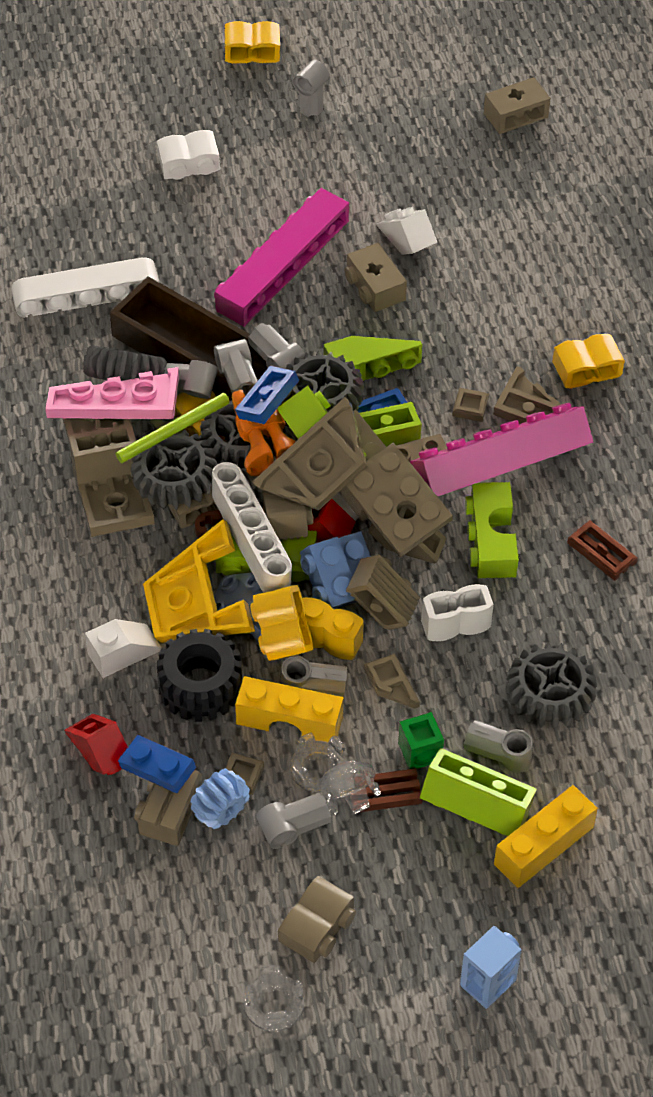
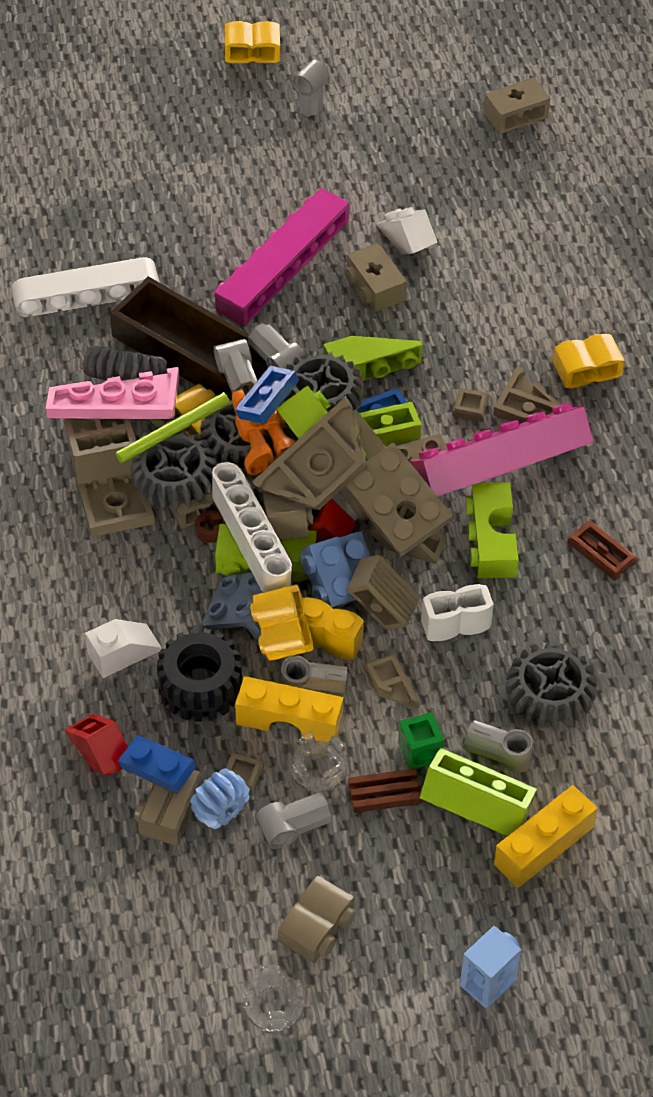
yellow wing [143,519,255,643] -> none
white brick [157,130,220,180] -> none
light grey piece [164,360,218,399] -> none
clear piece [319,761,380,814] -> none

